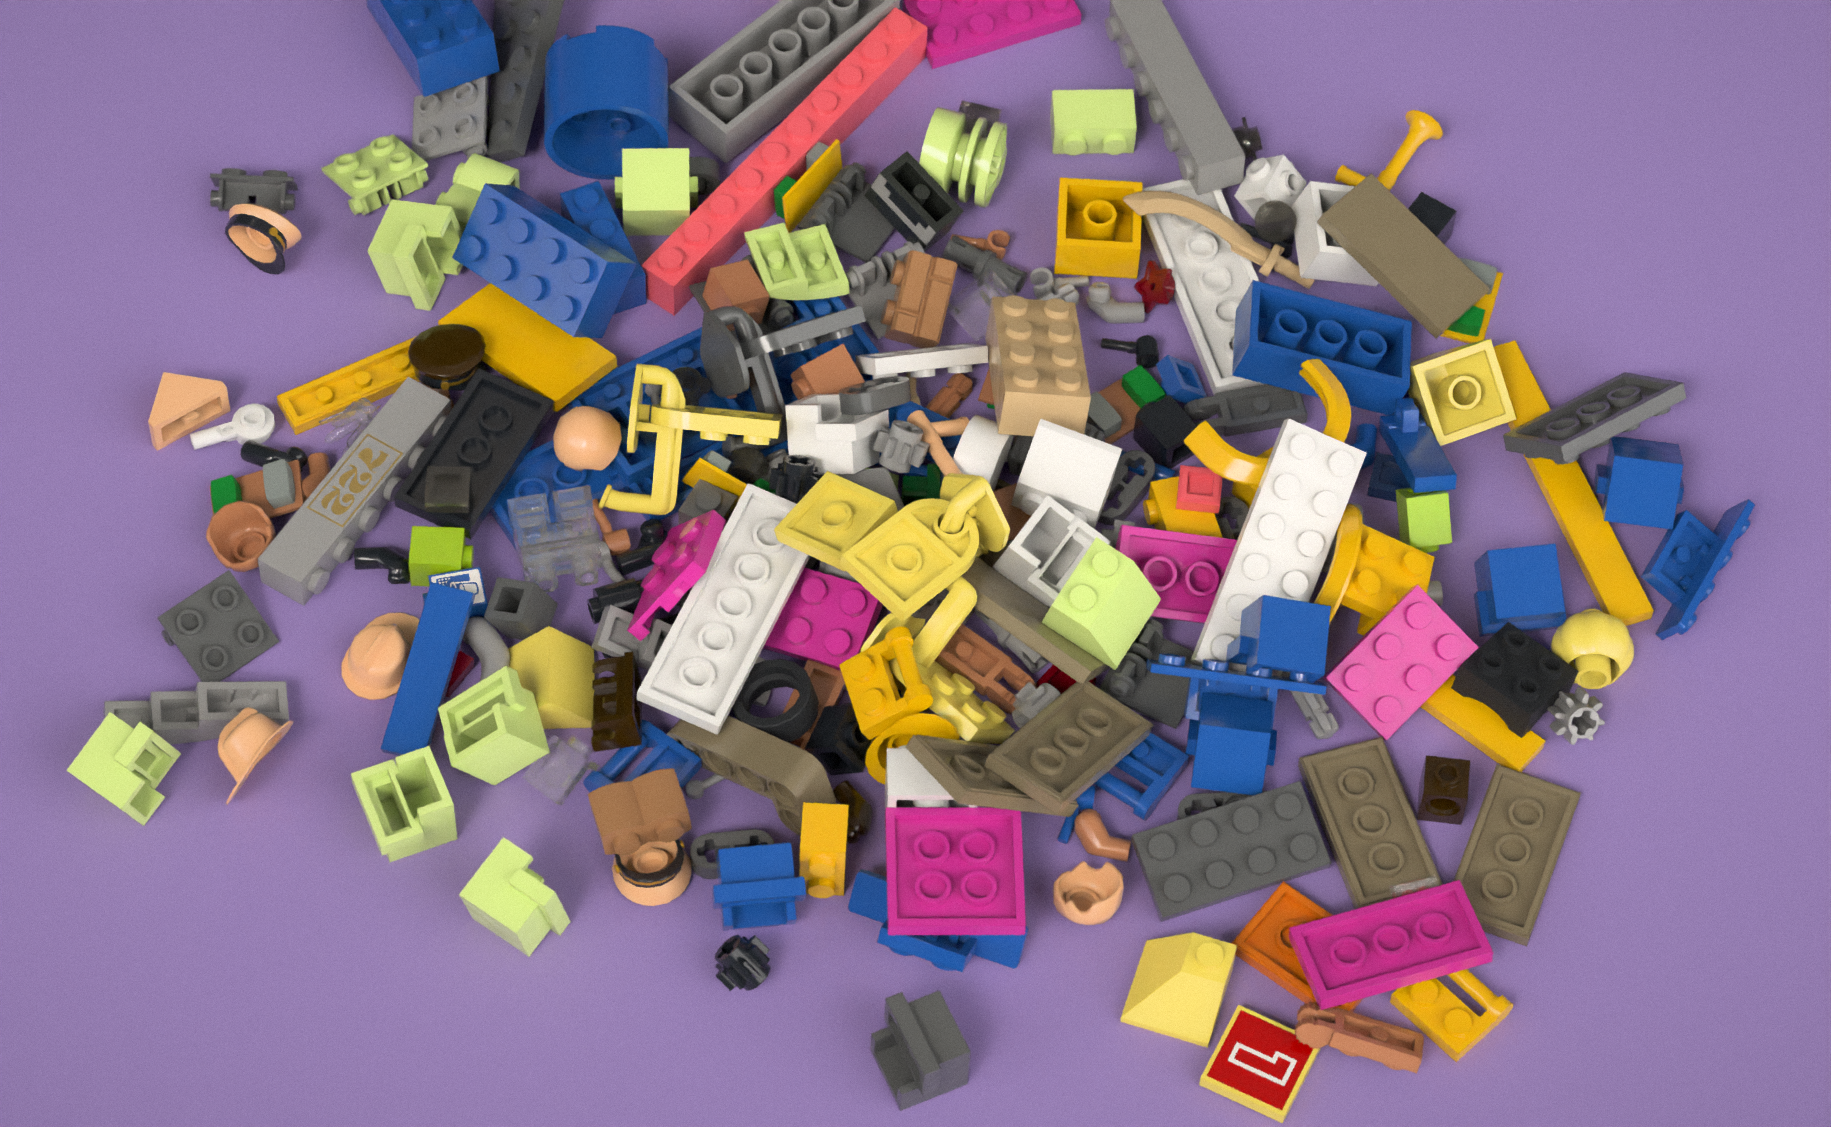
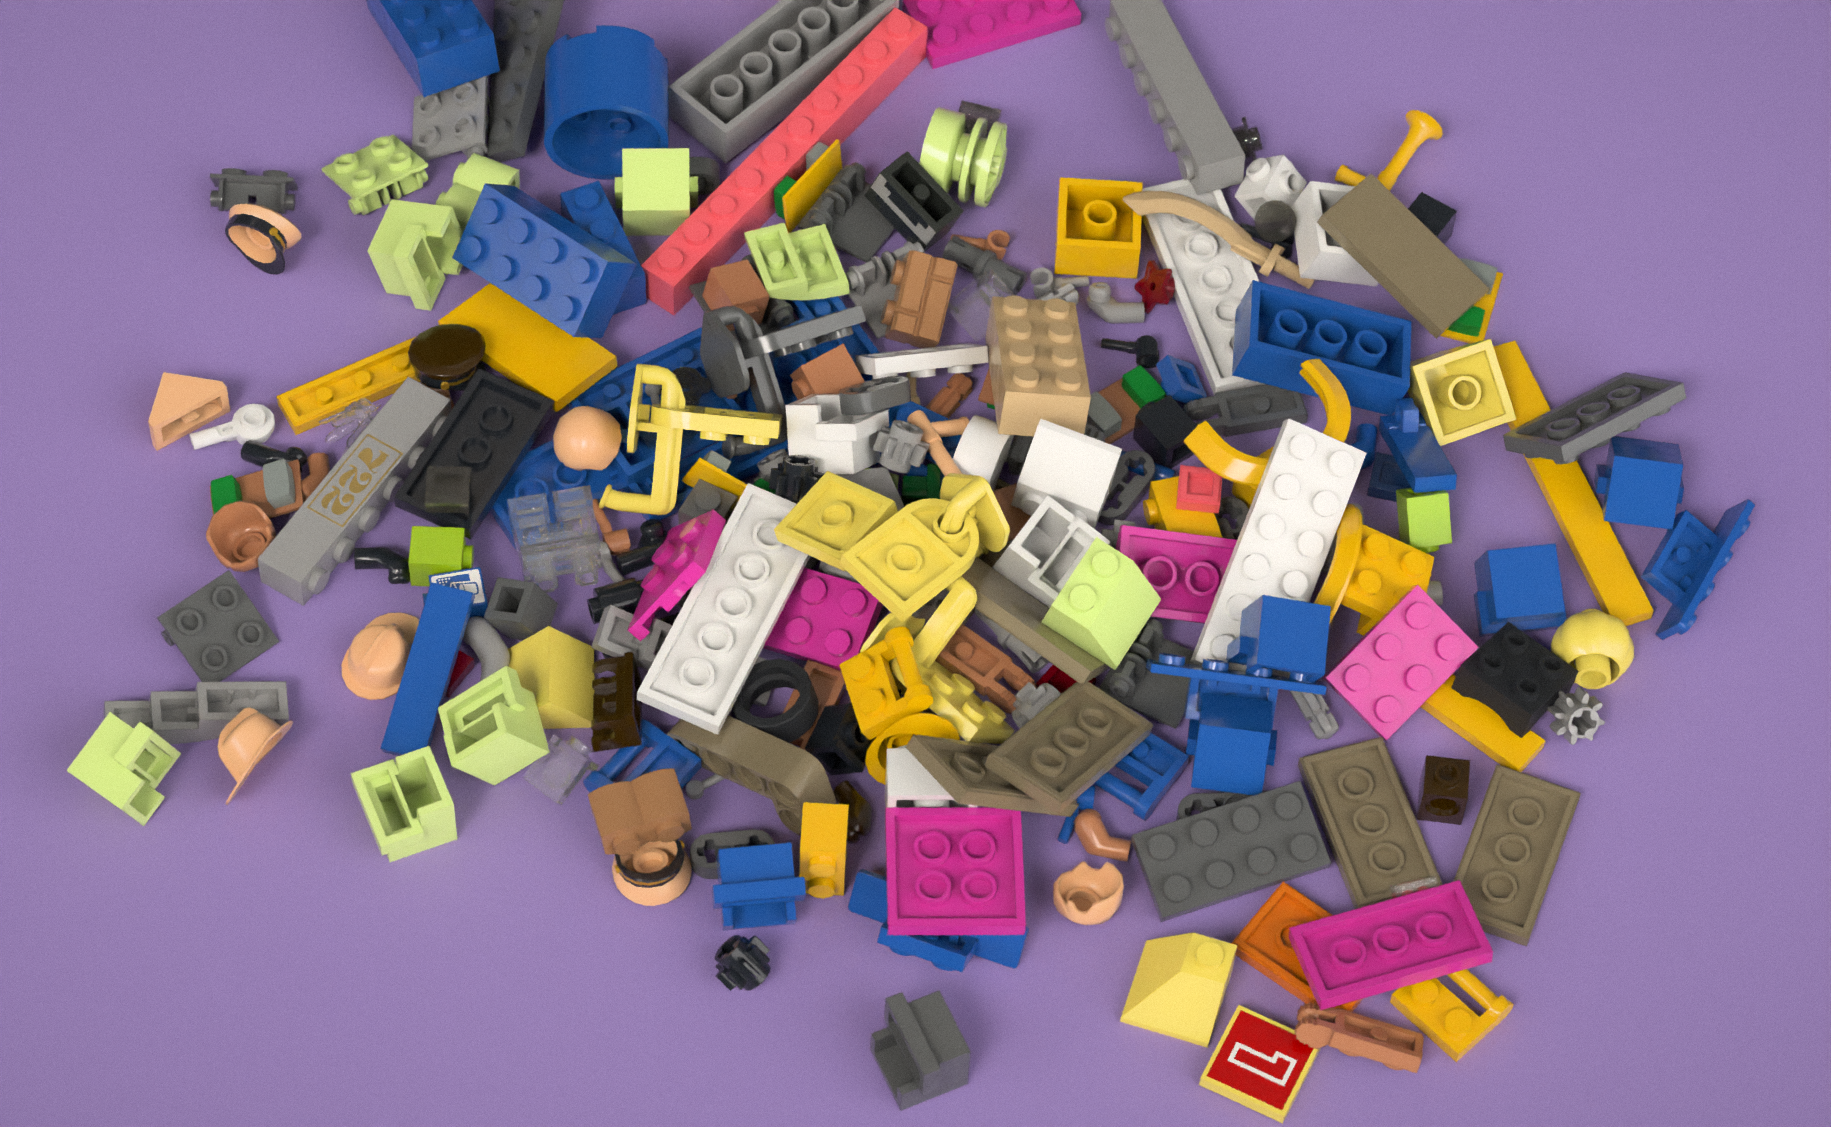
yellowish green plate [459,837,571,957] -> none
clear smoke plate [728,447,770,485] -> none
yellowish green brick [1050,89,1137,155] -> none

